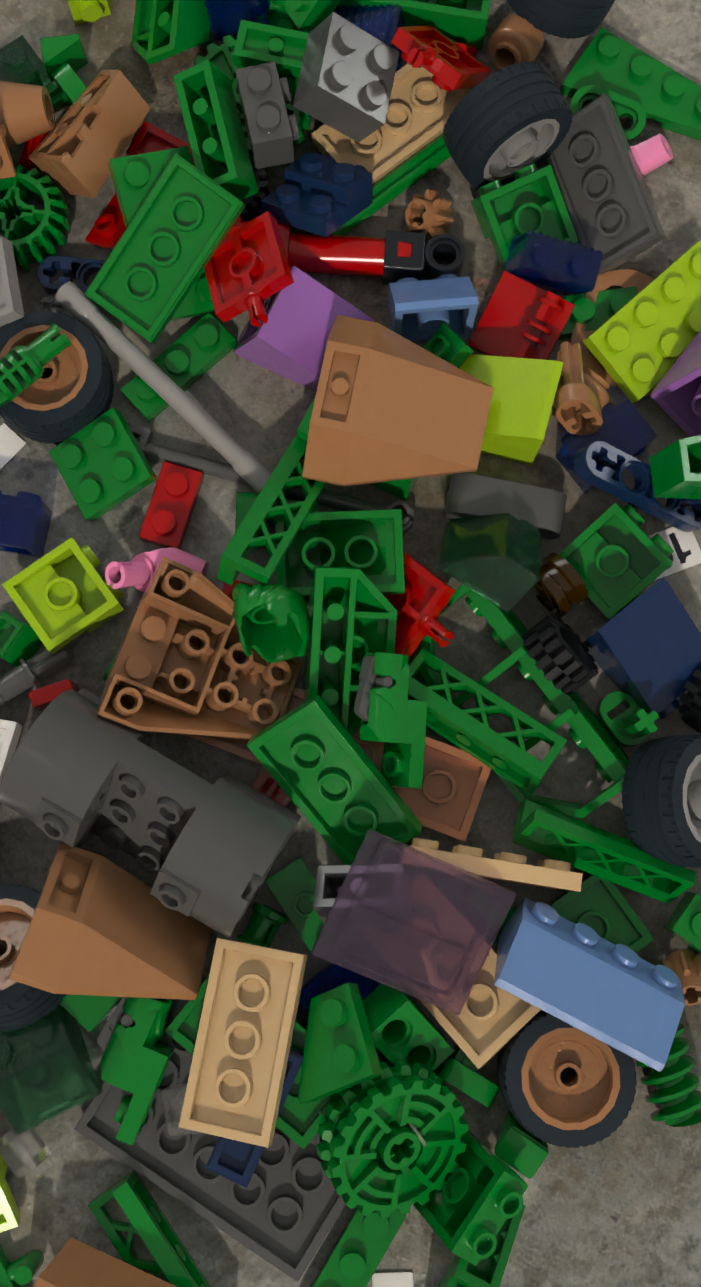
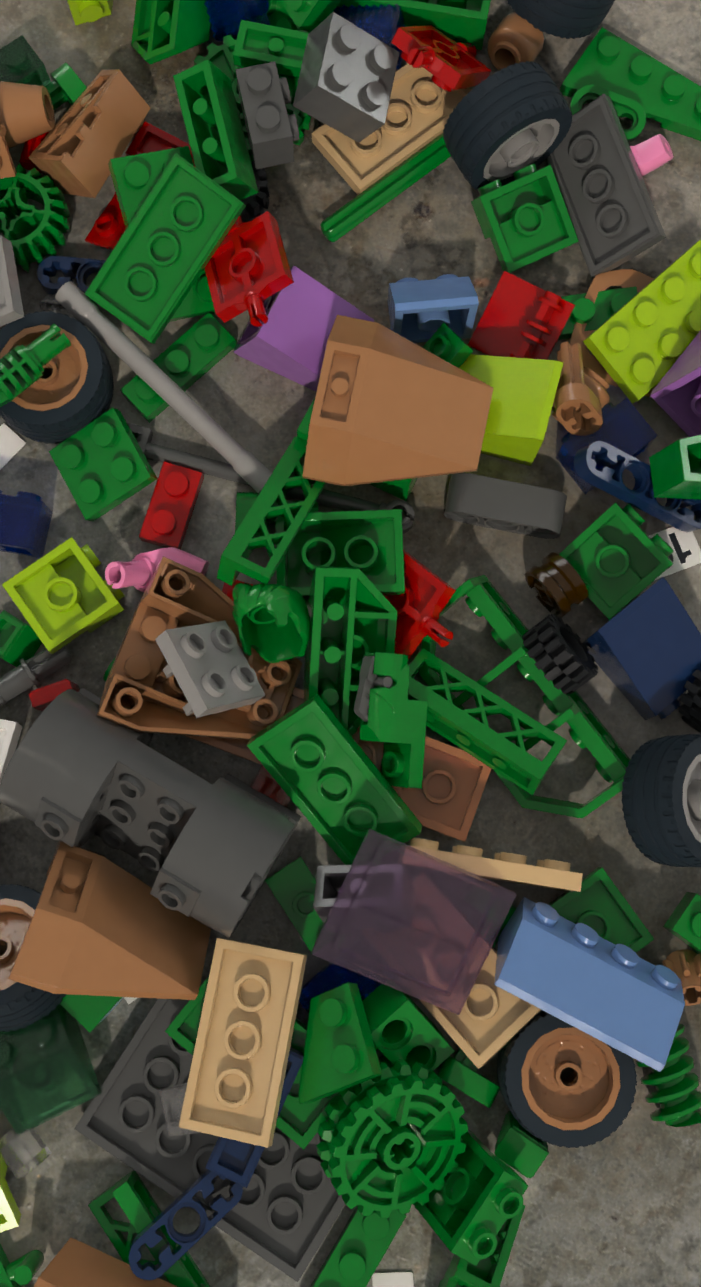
green slope [40,34,88,82] -> none
green plate [97,997,175,1146] -> none
green bush [235,901,288,947] -> none
piece [242,213,465,285] -> none
dark blue plate [261,153,372,238] -> none
medium nougat gear [405,189,454,242] -> none
clear green slope [439,513,541,613] -> none
clear blue brick [504,230,603,294] -> none
green fence [512,799,696,904] -> none
green piece [596,691,659,747] -> none
none -> dark blue beam [129,1170,243,1280]
none -> light grey plate [155,620,265,718]

